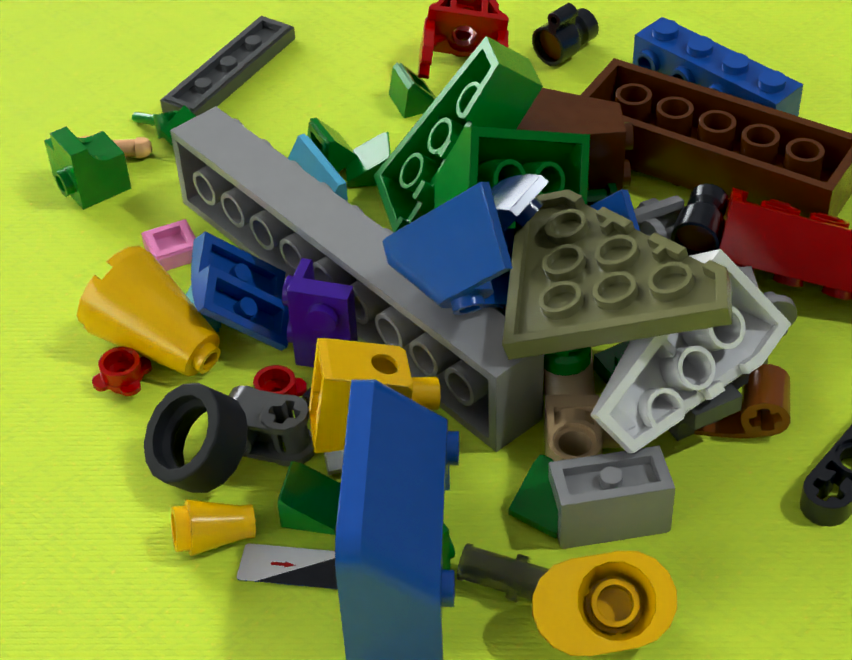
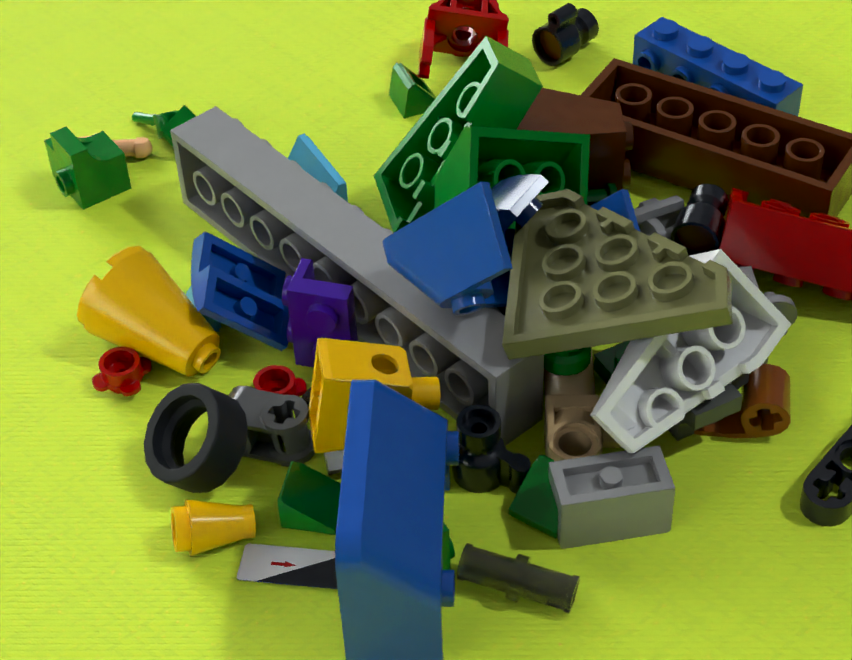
bright pink tile [141,219,196,271] -> none
dark grey tile [160,16,295,116] -> none
green slope [307,118,357,173] -> none
slope [346,132,391,187] -> none
yellow piece [532,551,677,656] -> none
none -> black piece [452,404,531,494]

